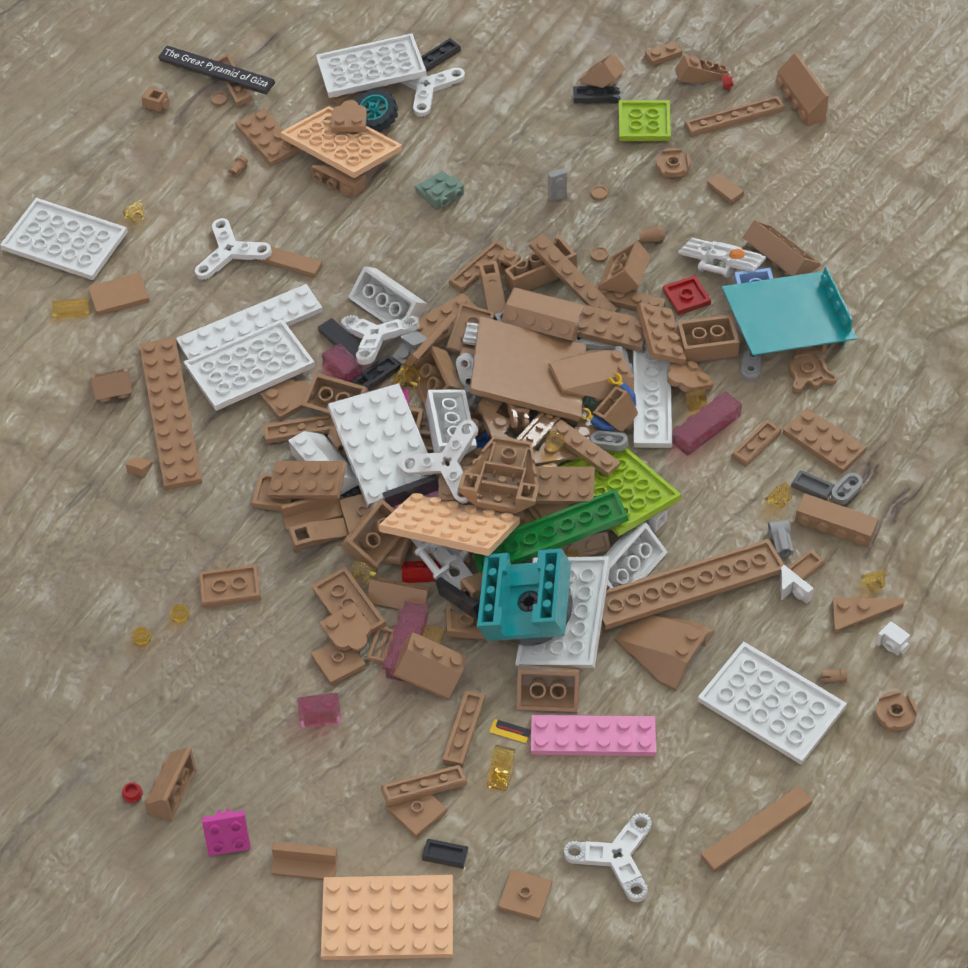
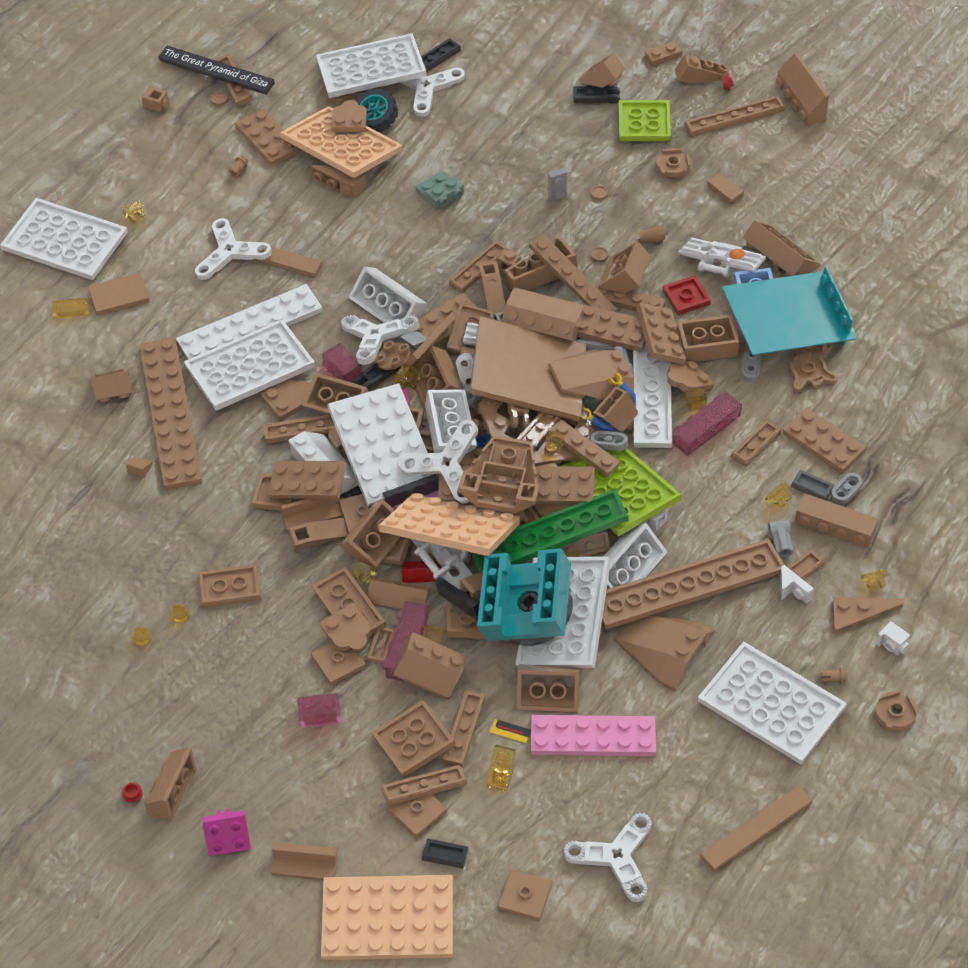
black tile [318,318,360,362] -> none
none -> medium nougat plate [371,700,456,778]
none -> medium nougat dish [375,341,411,370]

